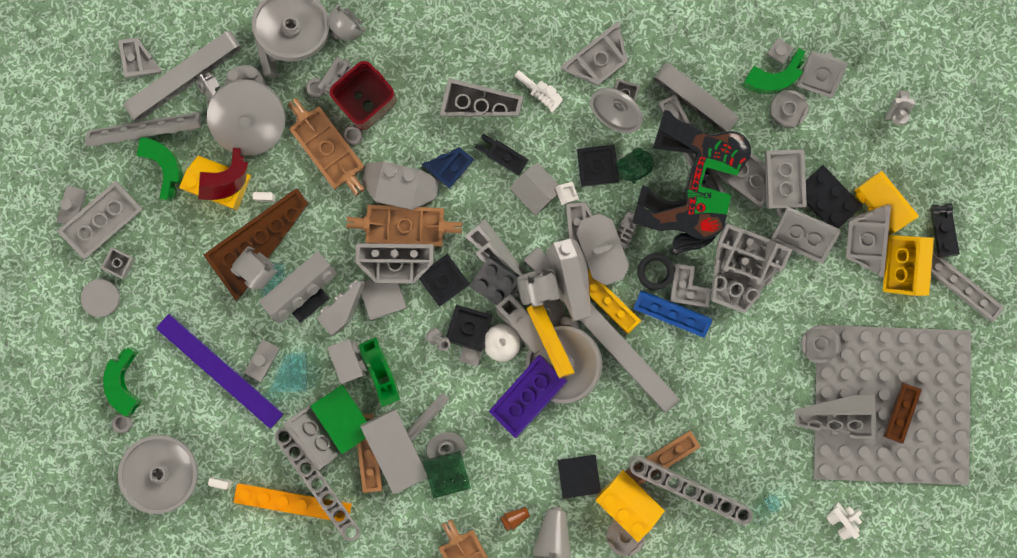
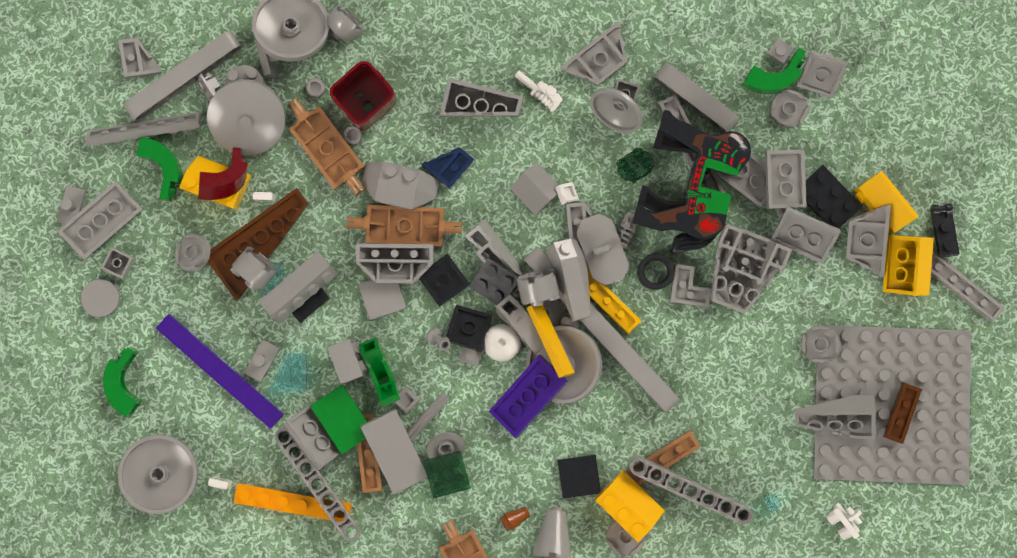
light grey tile [112,414,133,433] -> none
light grey hinge [317,56,352,97] -> none
light grey slope [317,280,366,336] -> none
black hinge [474,134,529,176] -> none
black tile [577,145,619,187] -> none
blue plate [633,290,712,338] -> none
light grey hips [885,91,915,125] -> none
none -> light grey tile [175,233,210,272]
none -> light grey plate [395,386,420,413]

